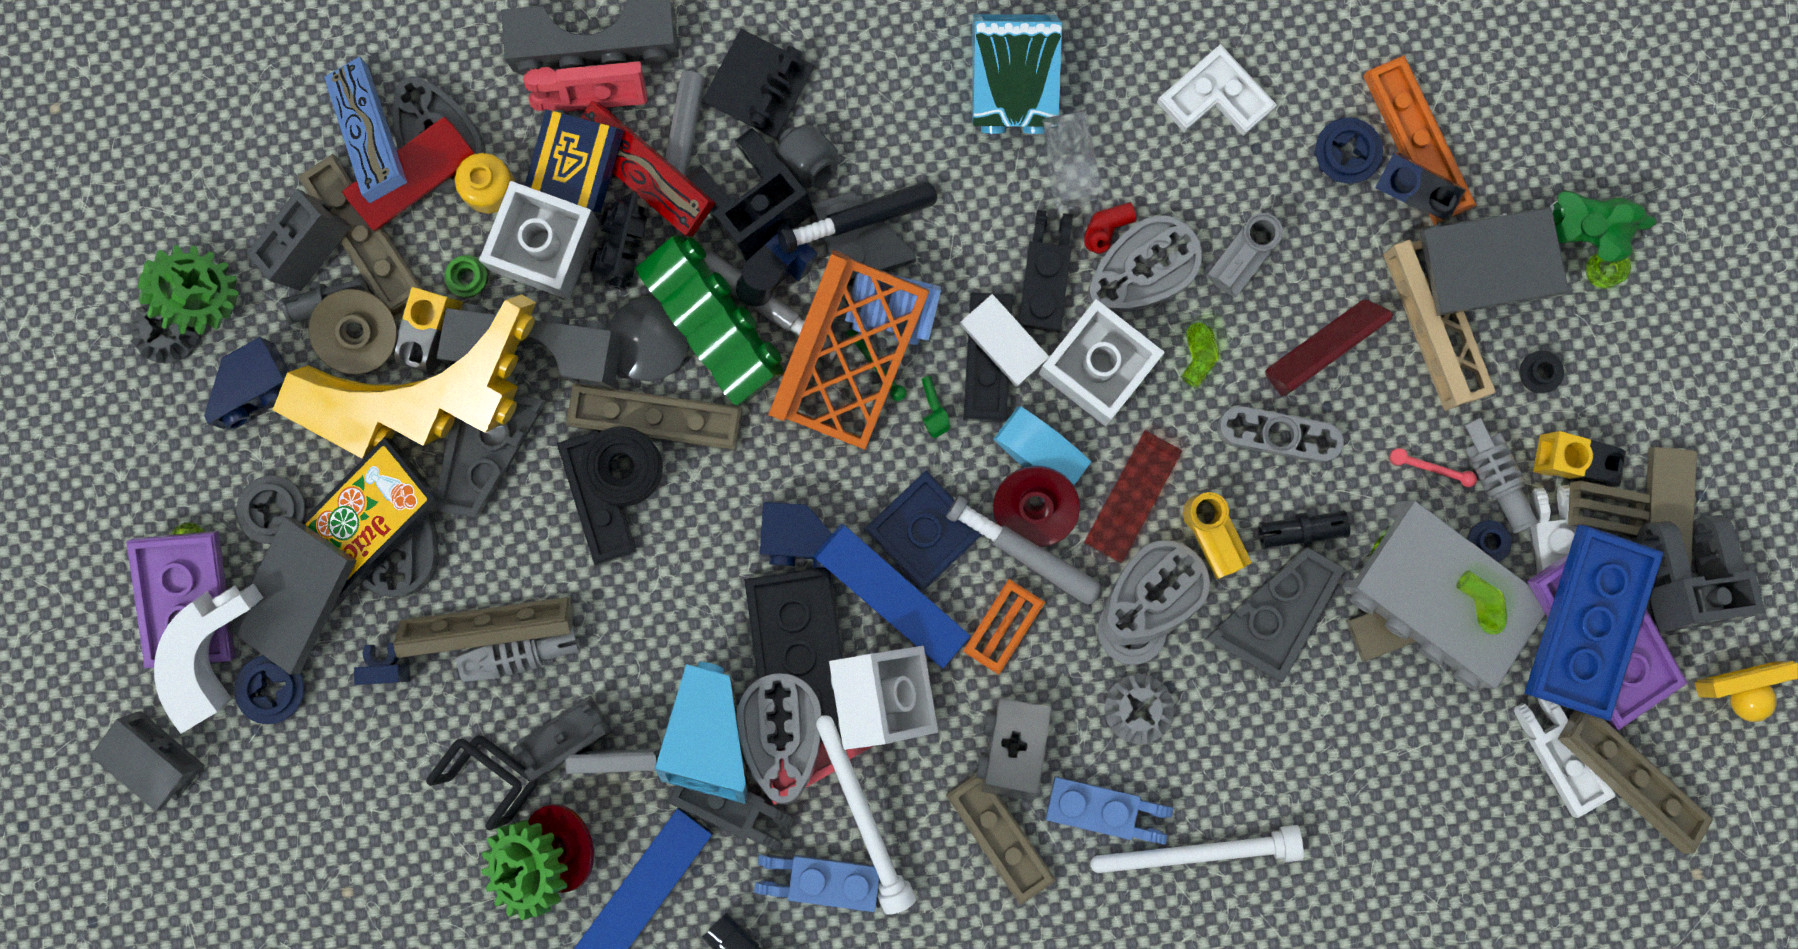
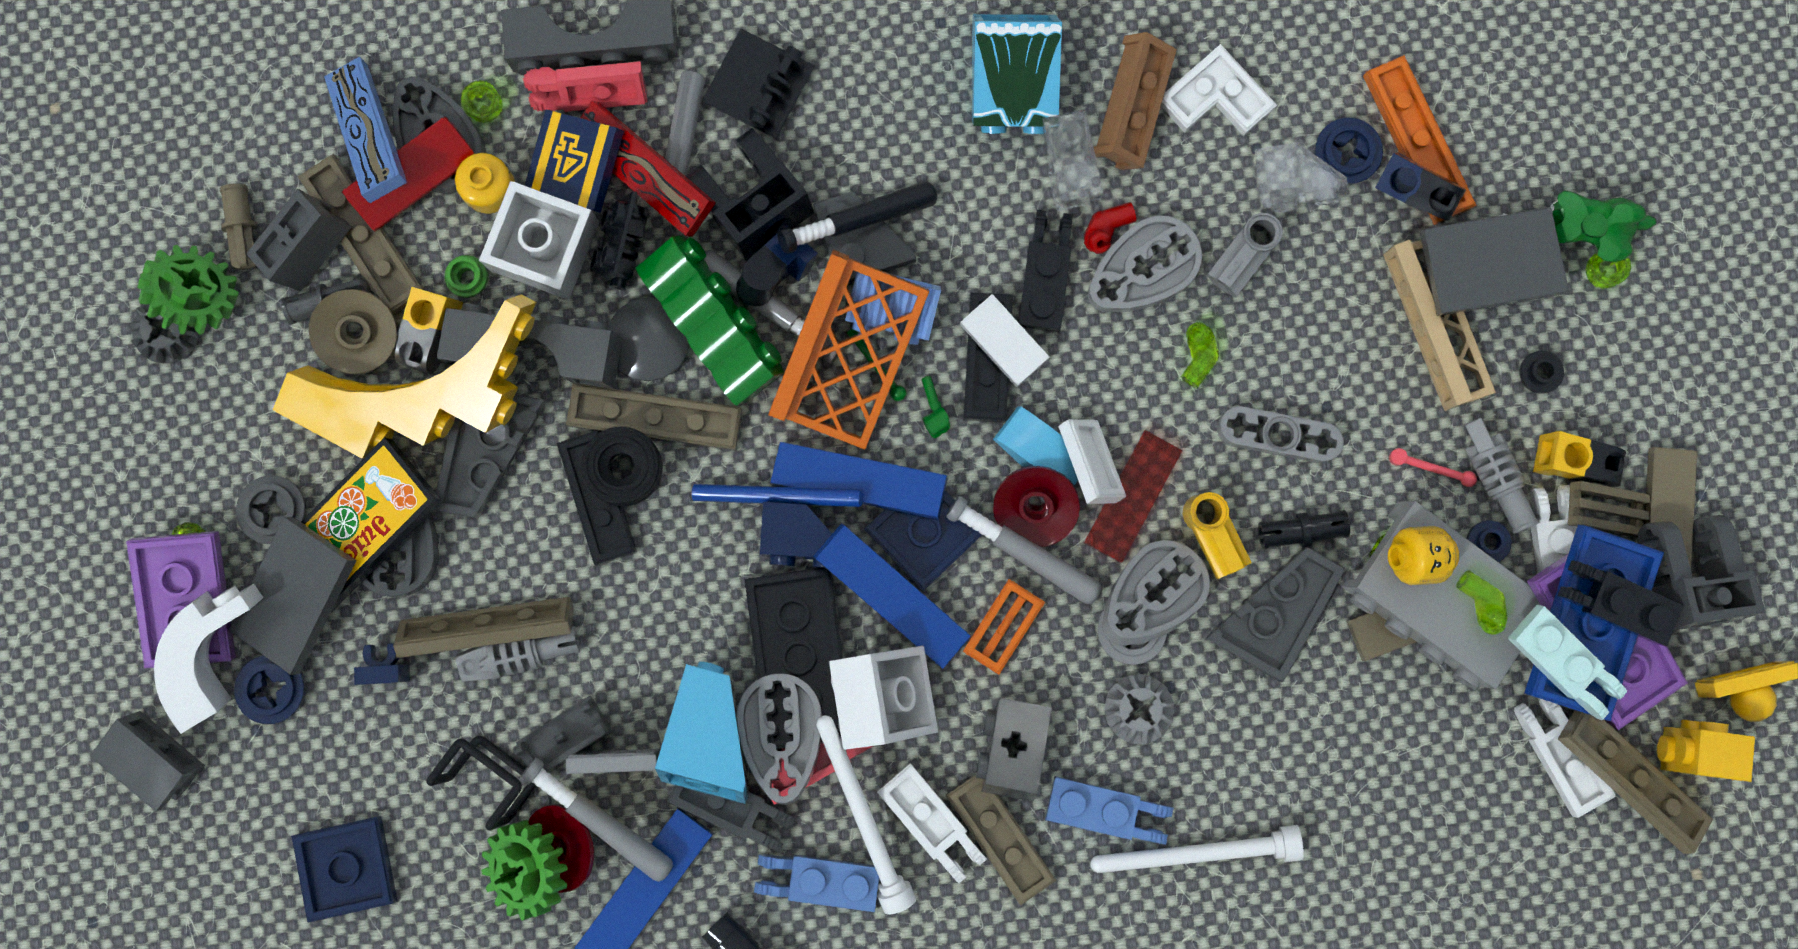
dark blue slope [204,337,290,430] -> none
dark grey head [775,125,838,188] -> none
white brick [1039,299,1165,427] -> none
dark red slope [1265,300,1393,396] -> none
none -> dark tan axle [220,183,257,270]
none -> dark blue tile [291,816,398,923]
none -> clear neon green bush [461,80,503,123]
none -> light grey piece [520,758,673,881]
none -> blue bar [692,484,863,507]
none -> blue tile [770,442,948,520]
none -> white hinge [877,763,987,884]
none -> white tile [1058,419,1126,504]
none -> medium nougat container [1091,32,1177,170]
none -> clear slope [1254,142,1349,212]
none -> yellow head [1388,526,1459,586]
none -> light aqua hinge [1508,605,1627,720]
none -> black hinge [1557,560,1684,647]
none -> yellow brick [1657,720,1755,782]

